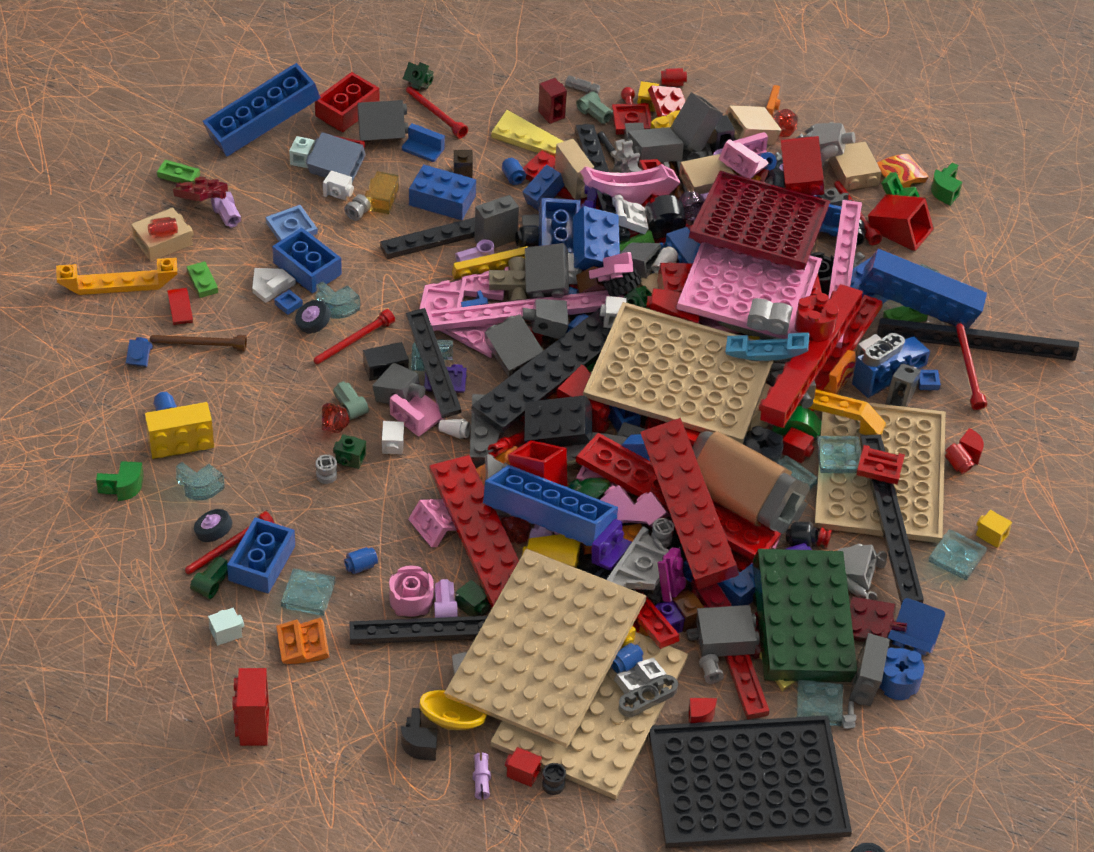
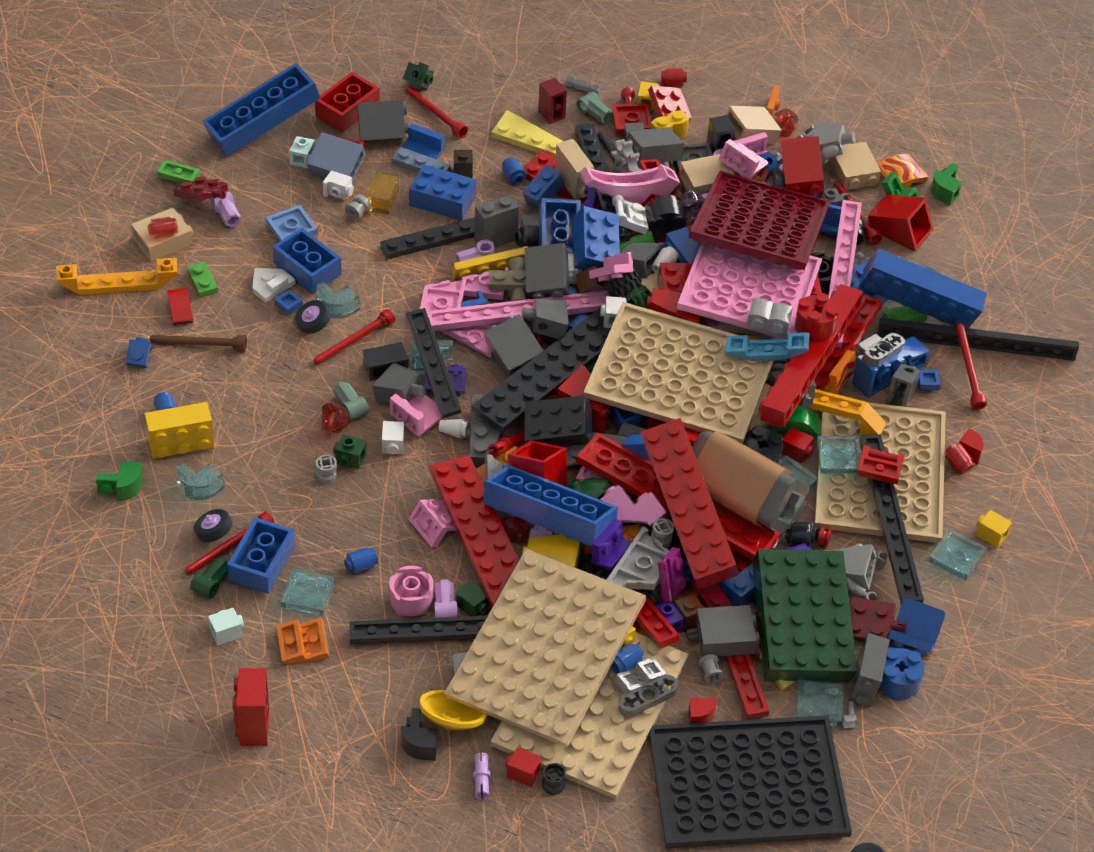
dark grey brick [670,92,724,152] -> none
none -> sand blue plate [392,147,451,173]

